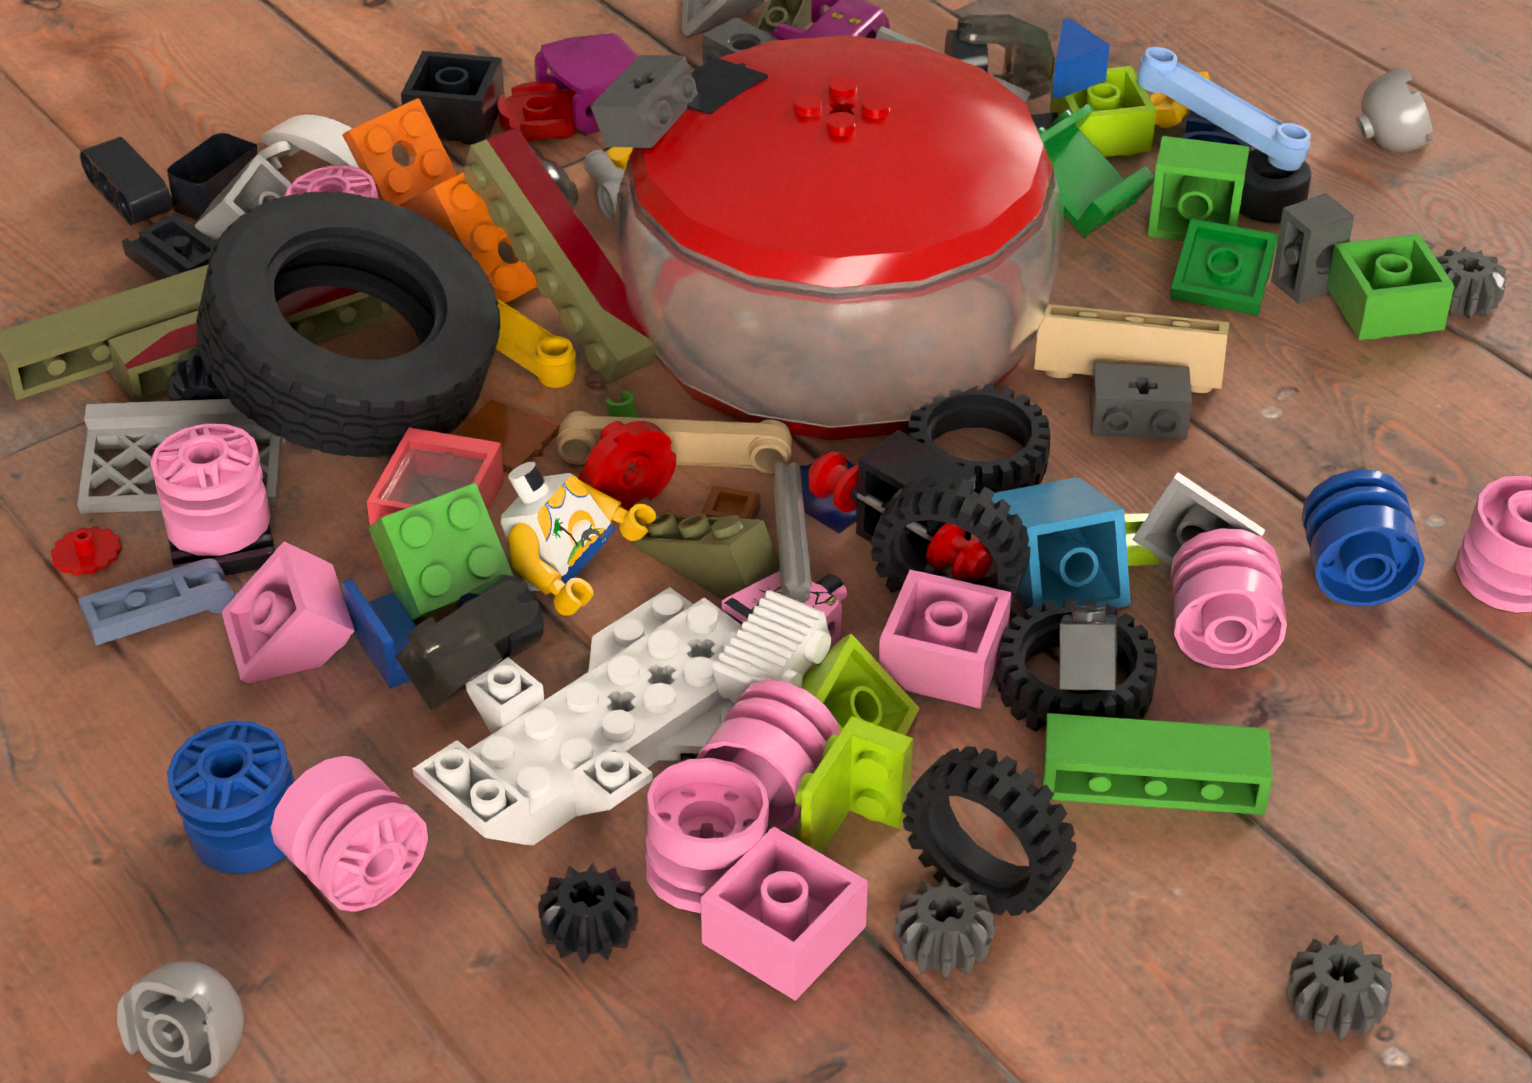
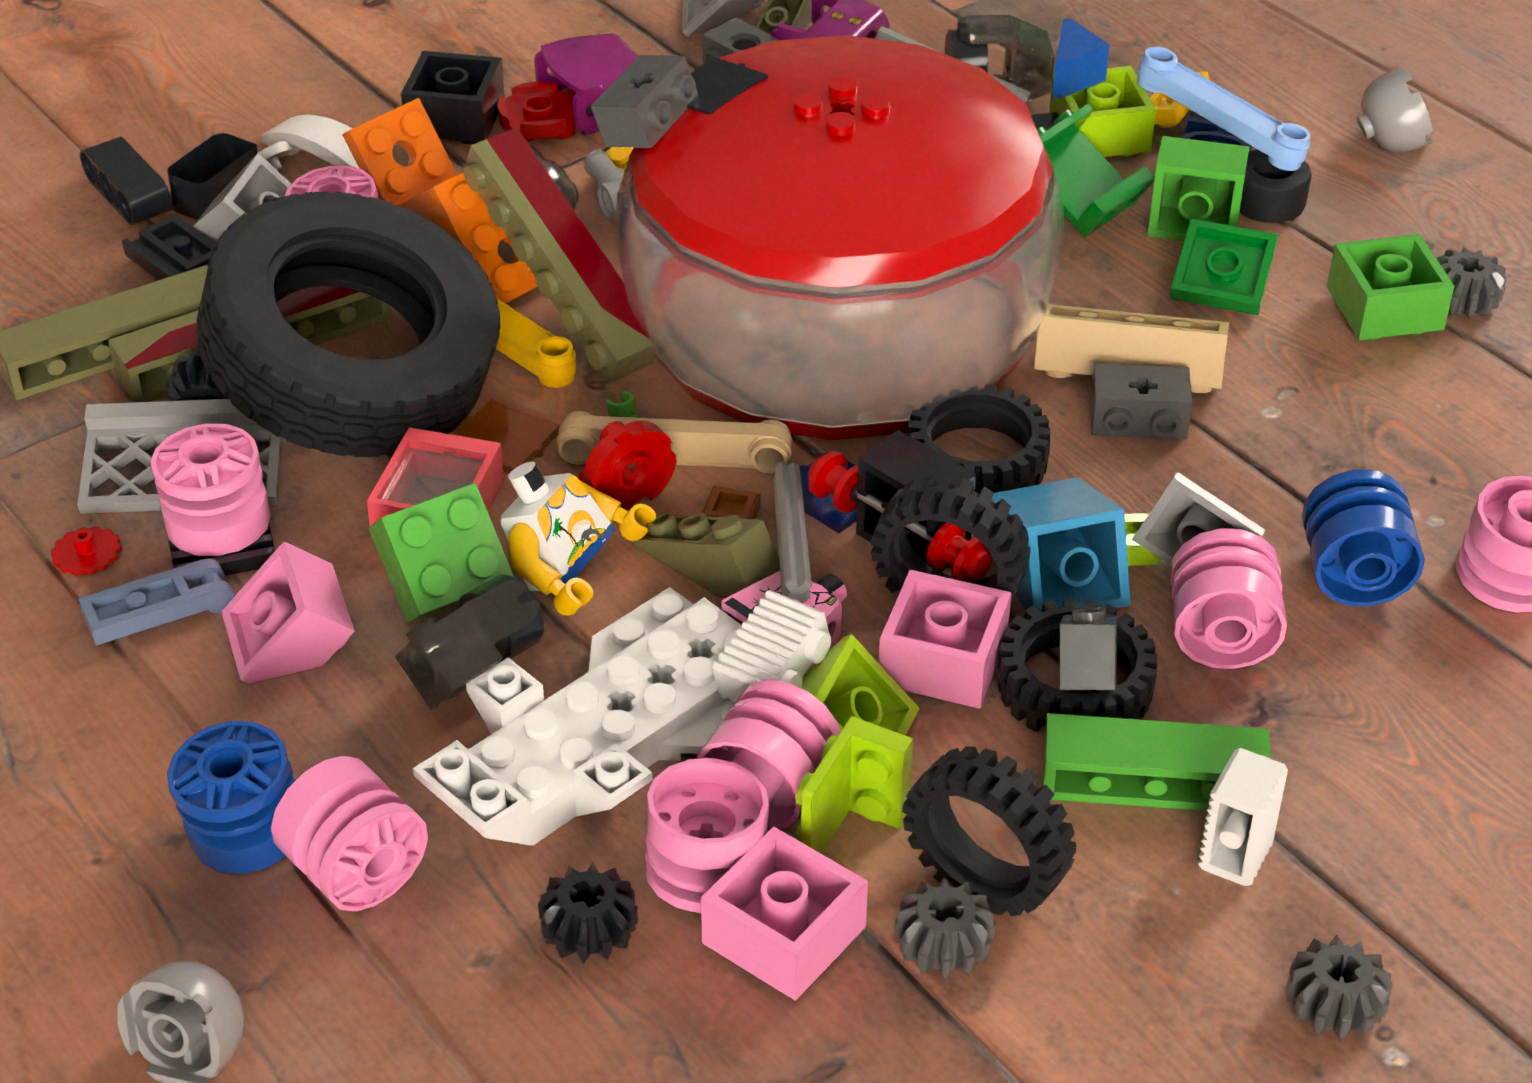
blue panel [342,578,438,688] -> none
dark grey brick [1271,193,1354,304] -> none
none -> white brick [1198,748,1288,886]

